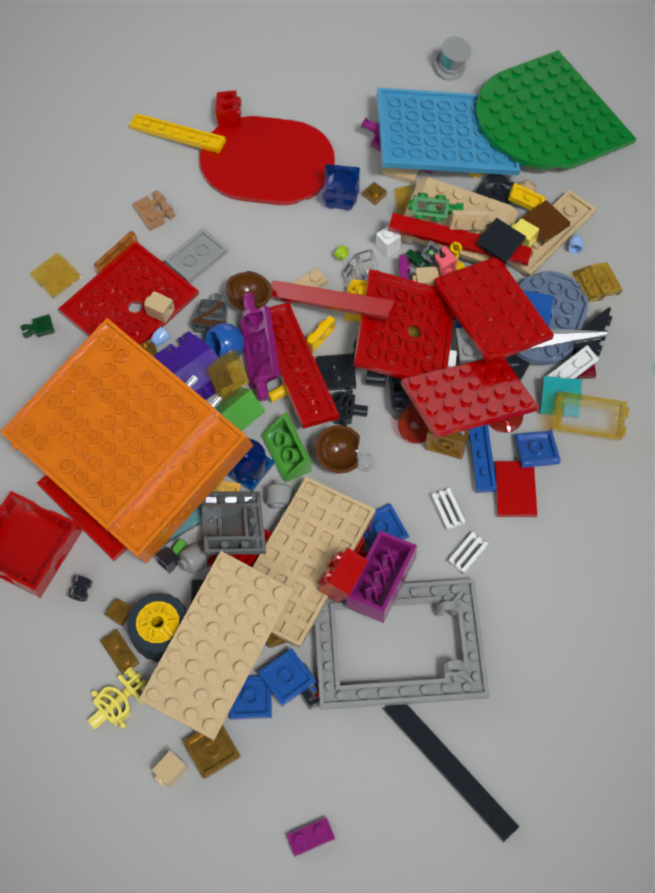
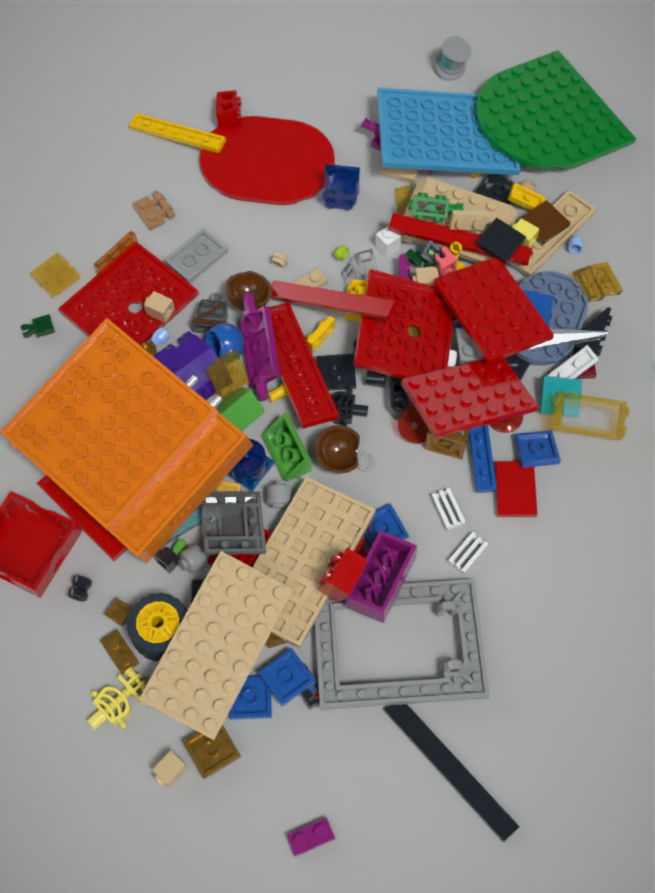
pearl gold plate [363,182,387,205] -> none
none -> tan plate [271,252,288,268]

